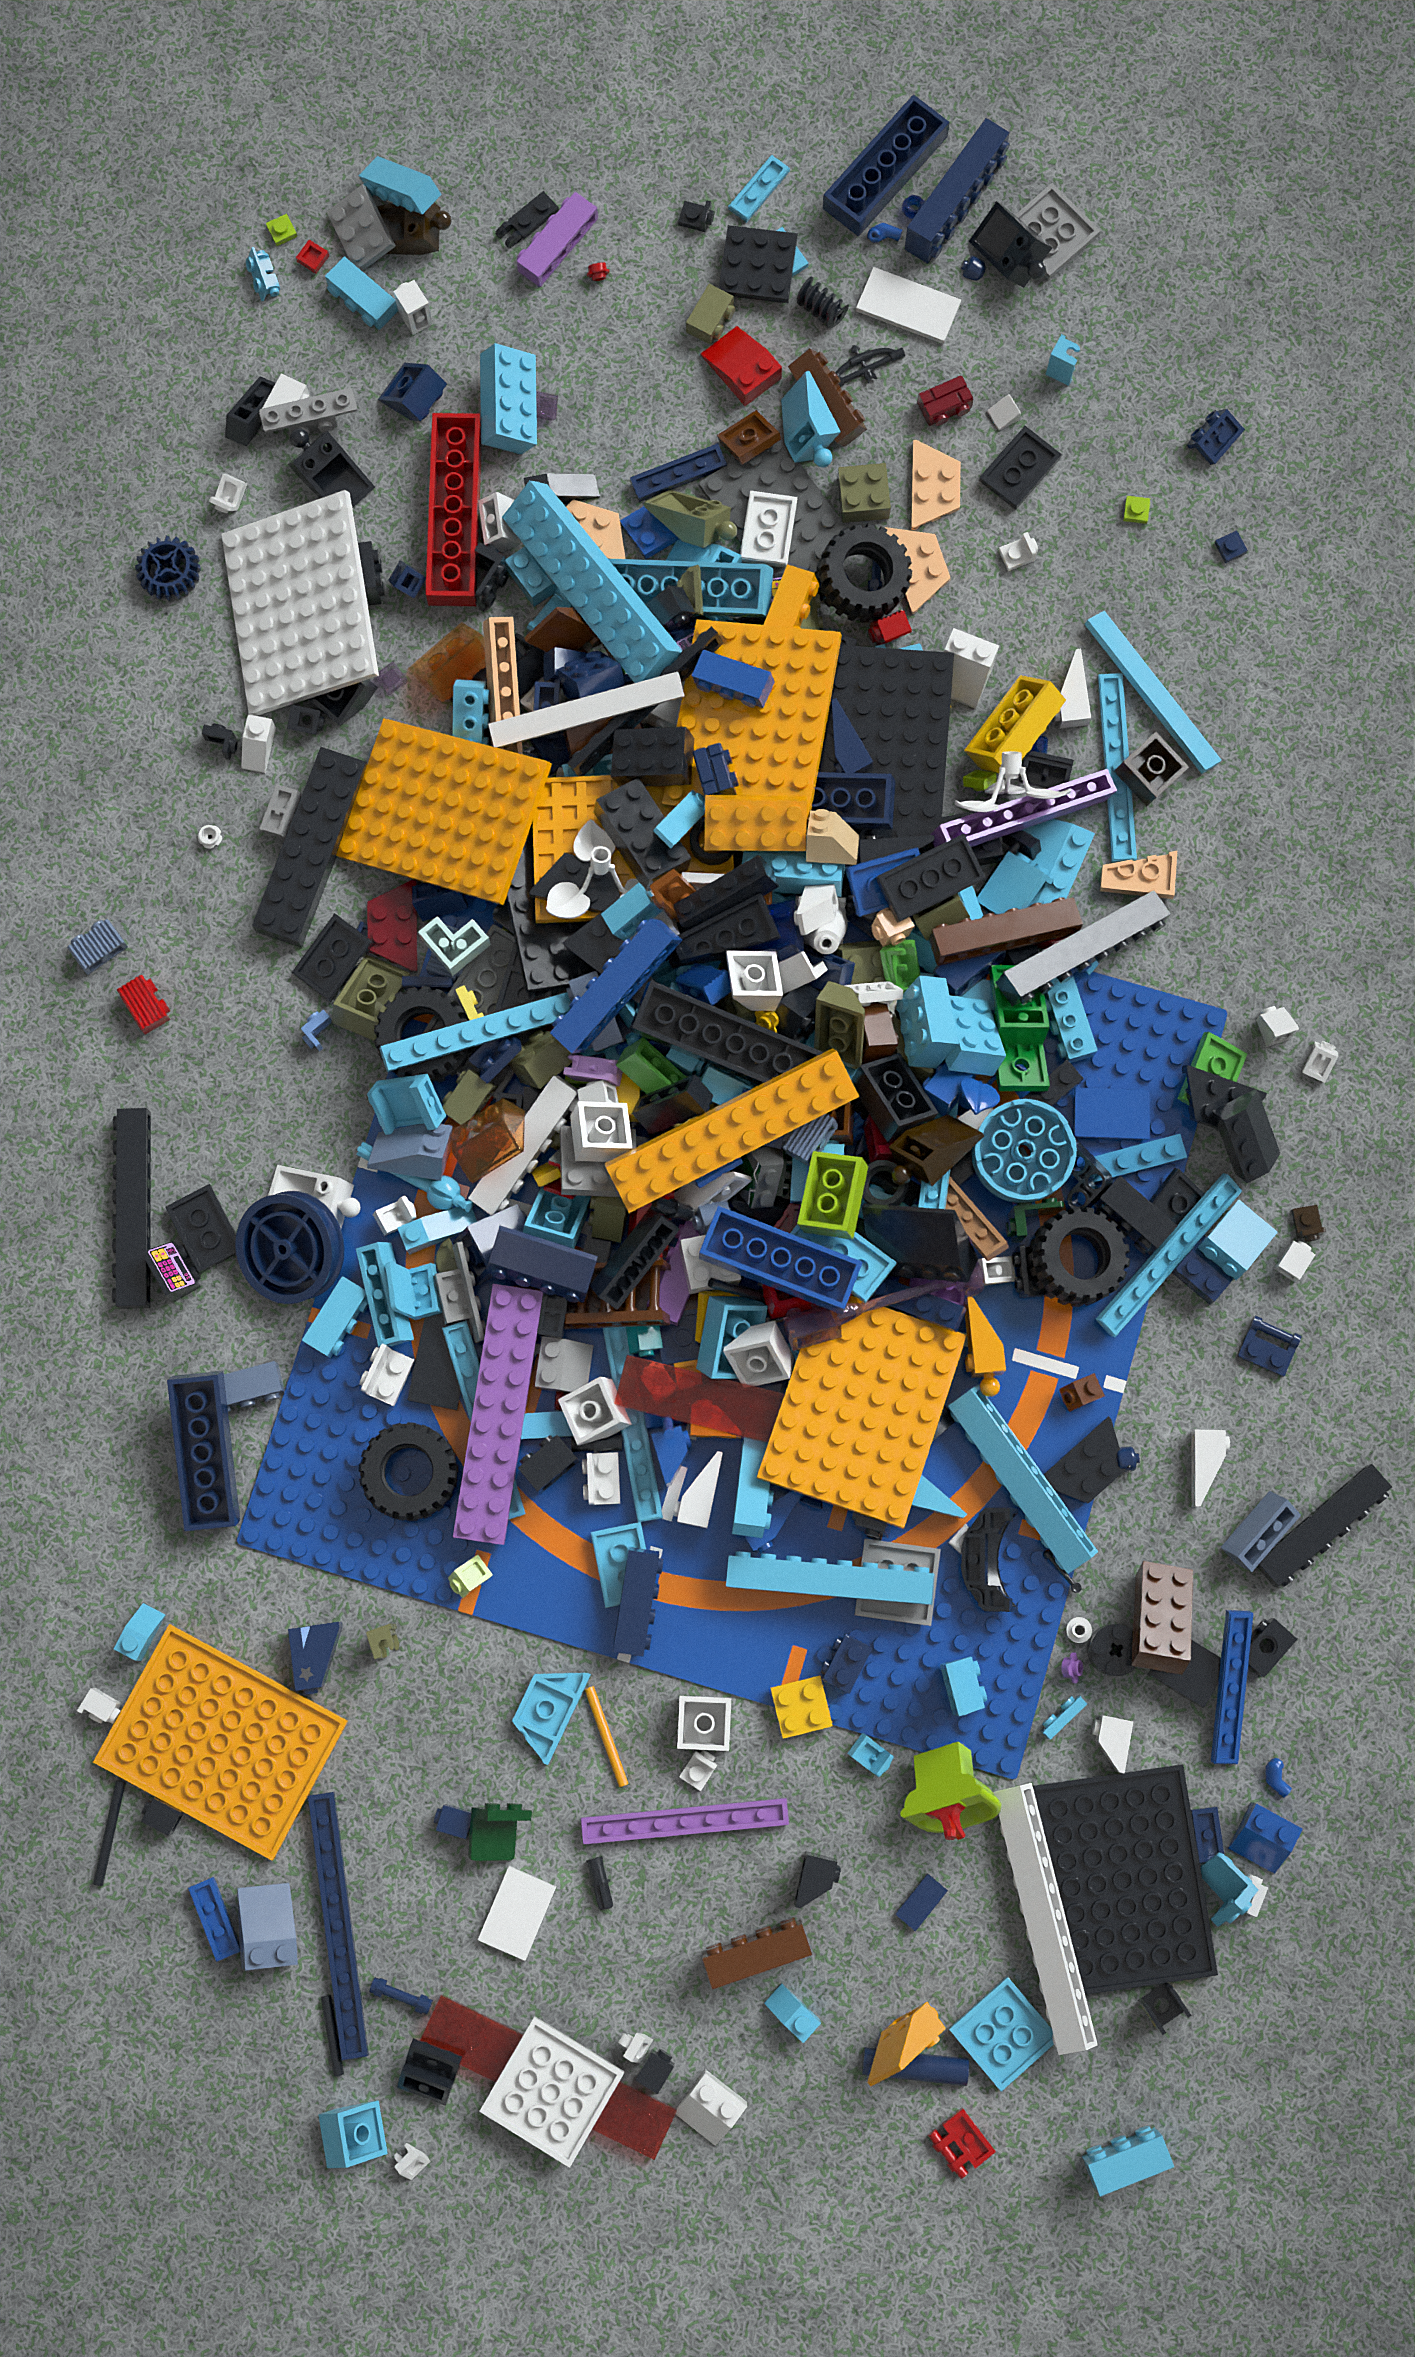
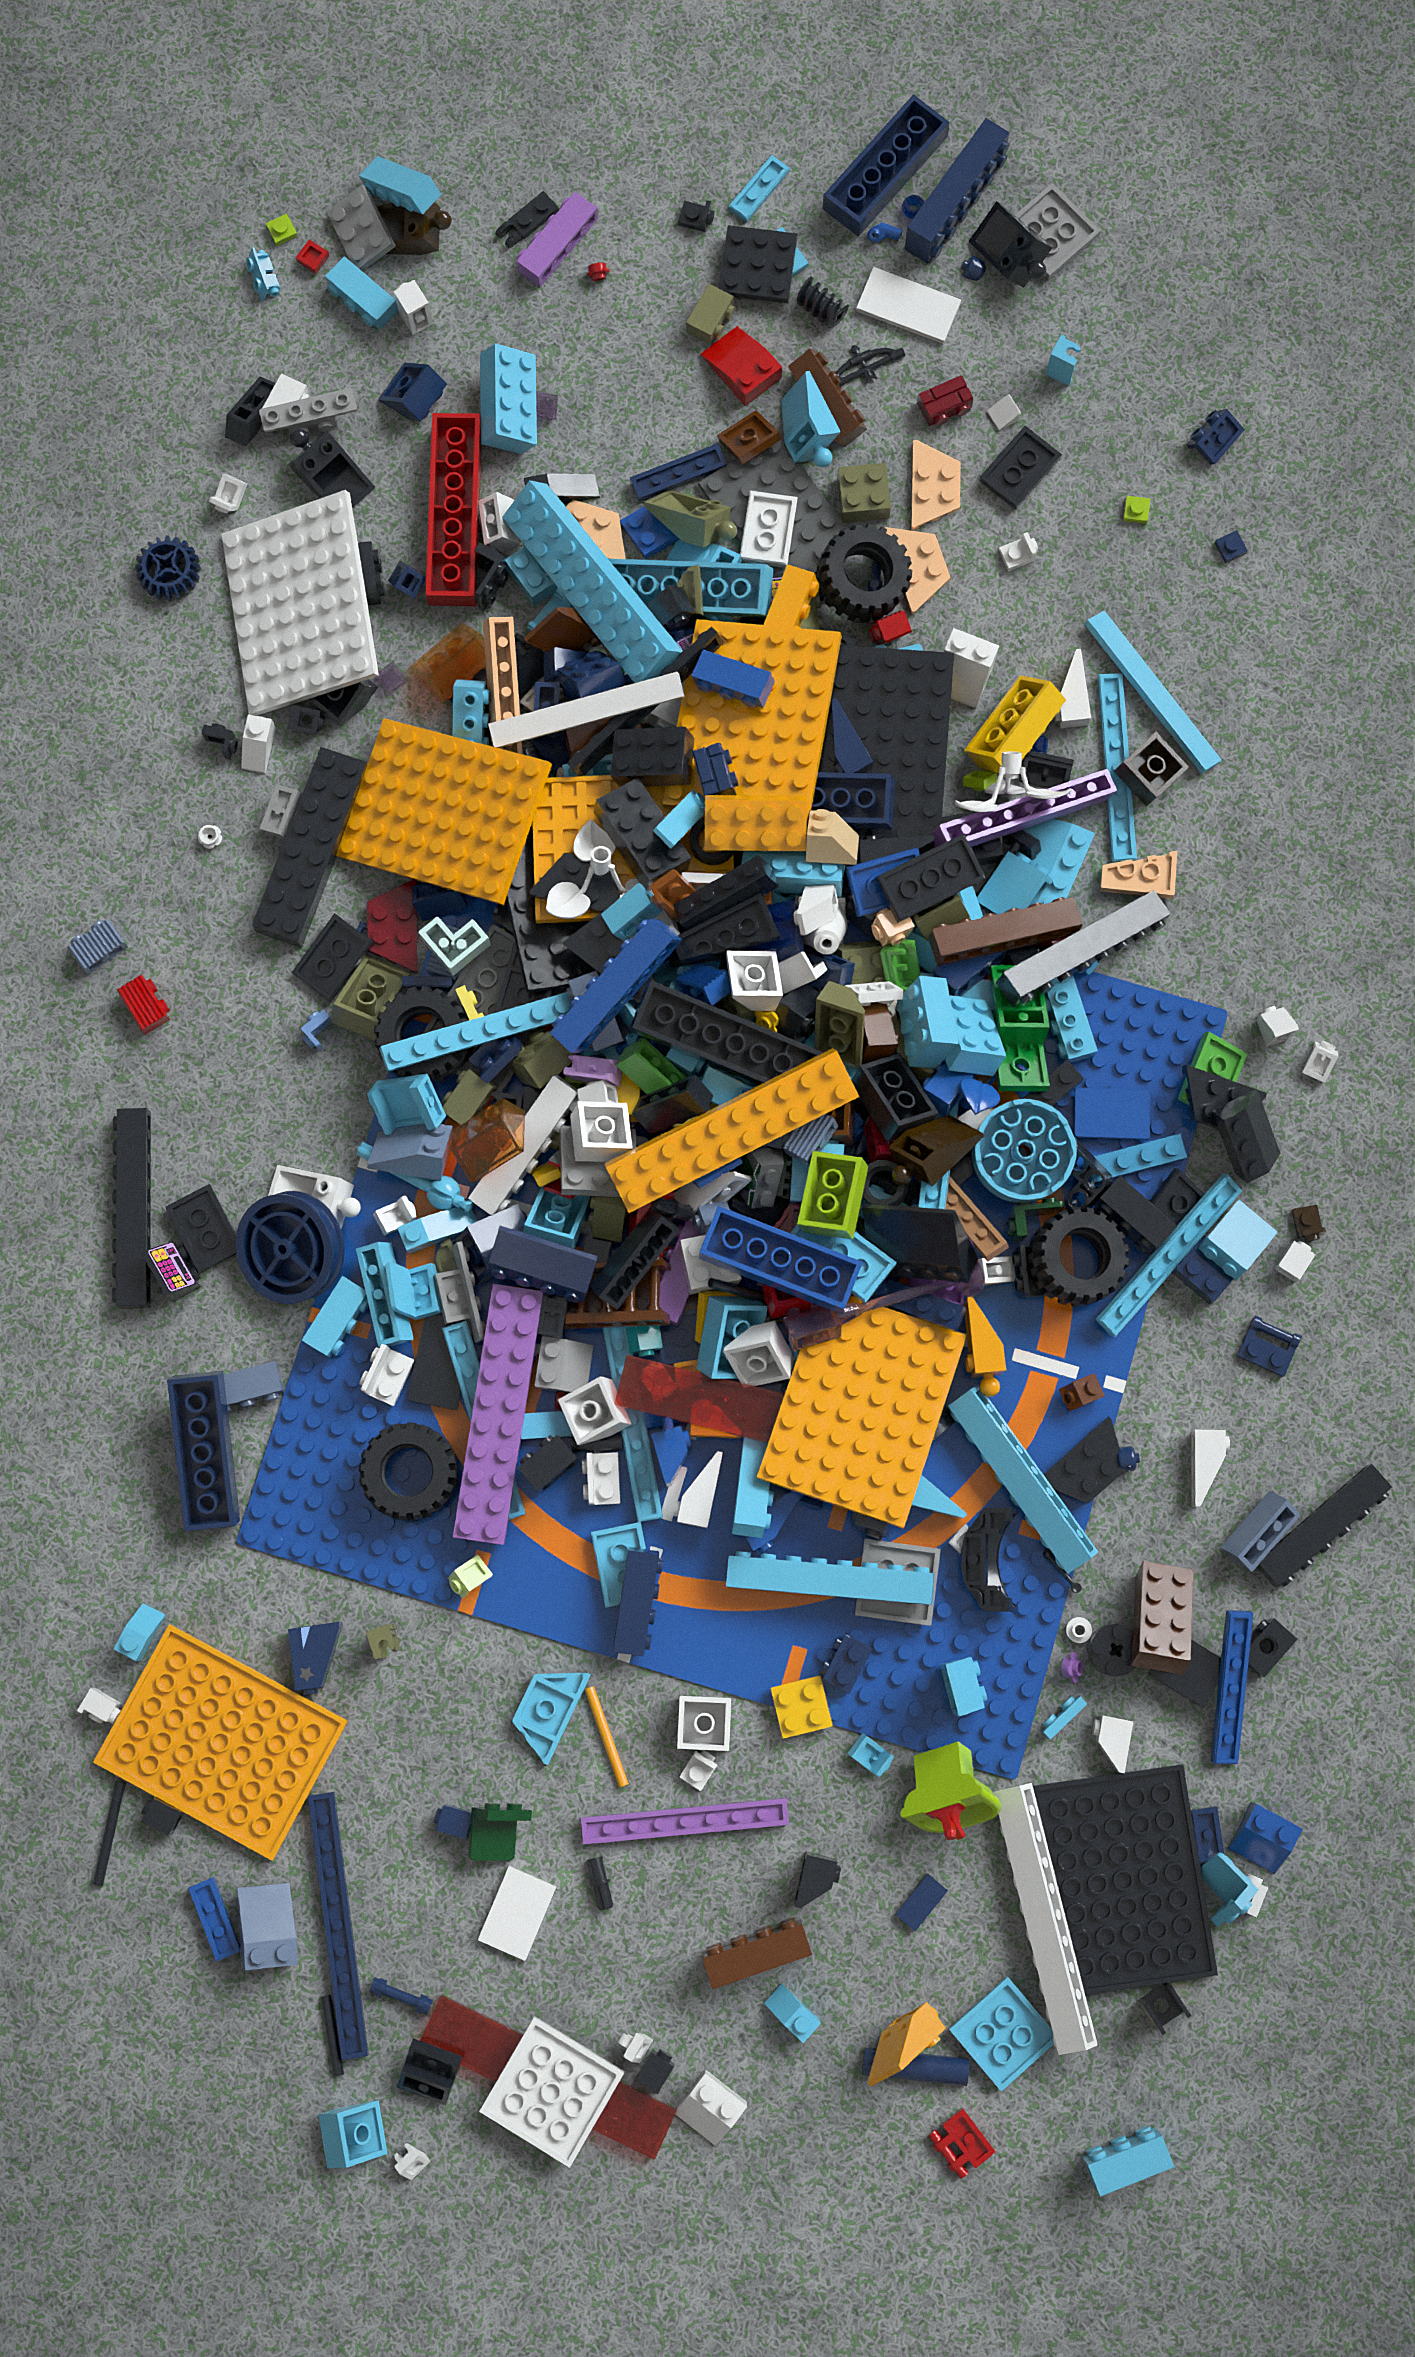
blue arm [1266,1758,1292,1798] -> none

